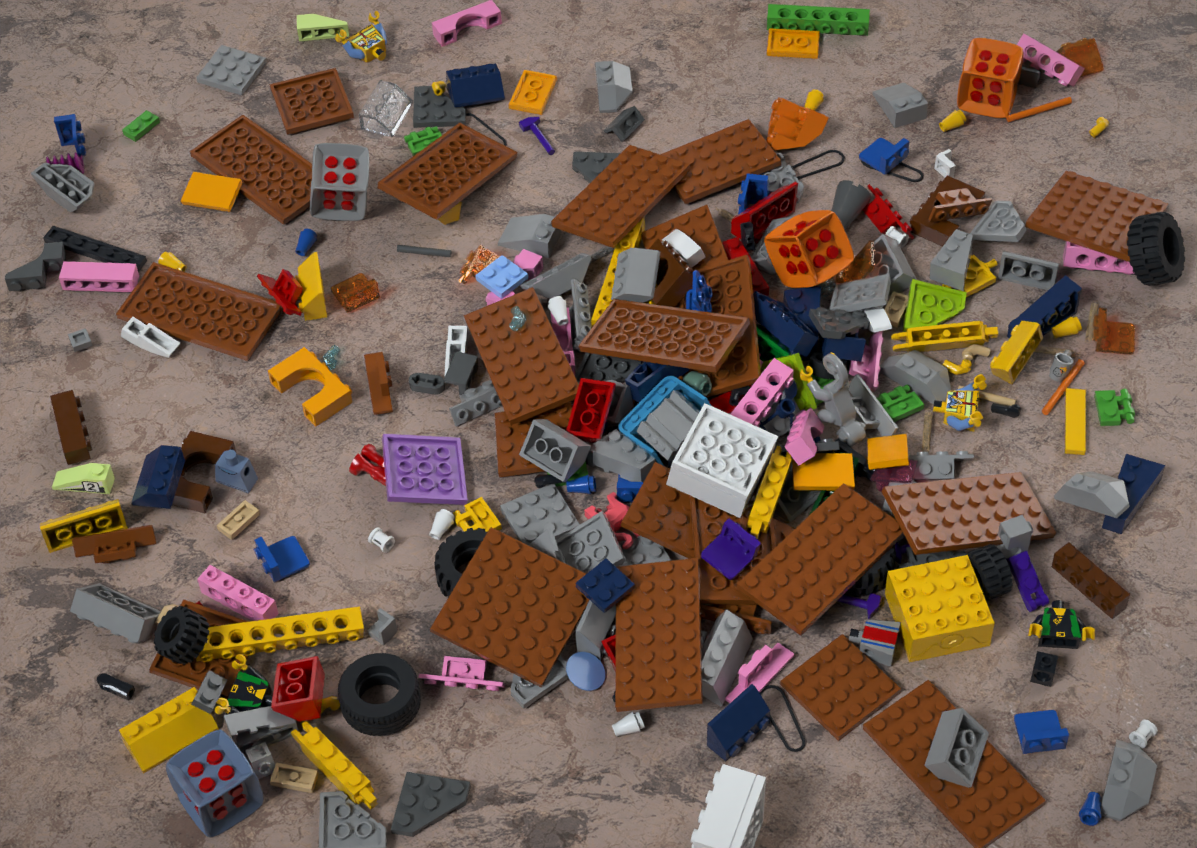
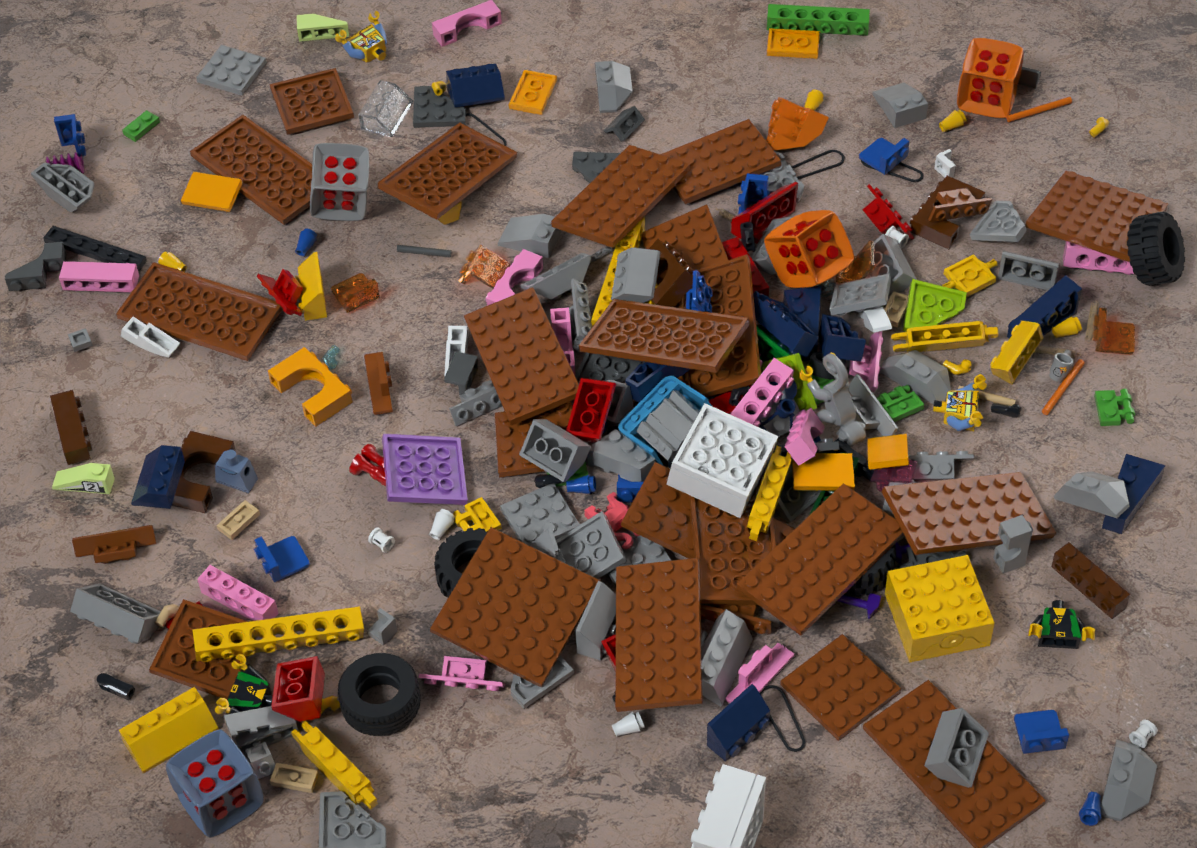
yellow slope [40,499,128,553] -> none
black tyre [154,606,209,664] -> none
dark grey plate [191,670,227,714] -> none
dark grey plate [391,772,471,837] -> none
bright green plate [404,126,442,156] -> none
dark grey beam [409,373,445,395] -> none
light blue plate [475,255,528,299] -> none
clear light blue arm [509,306,526,331] -> none
dark purple piece [519,117,555,155] -> none
white cone [548,296,569,326] -> none
medium blue piece [566,652,605,691] -> none
dark blue plate [576,558,635,613] -> none
white slope [662,229,705,268] -> none
sand green head [682,371,712,396] -> none
dark purple bracket [701,518,761,580] -> none
dark grey plate [809,307,869,339] -> none
dark grey cone [831,180,871,230] -> none
torso [849,620,901,666] -> none
tan piece [922,409,932,452] -> none
light grey wedge [930,229,973,291] -> none
tan arm [962,344,990,361] -> none
black tyre [966,544,1013,601] -> none
dark purple plate [1006,551,1049,612] -> none
bright pink brick [1017,33,1085,87] -> none
black brick [1030,651,1058,687] -> none
clear orange bracket [1056,38,1104,77] -> none
yellow tile [1065,388,1086,455] -> none

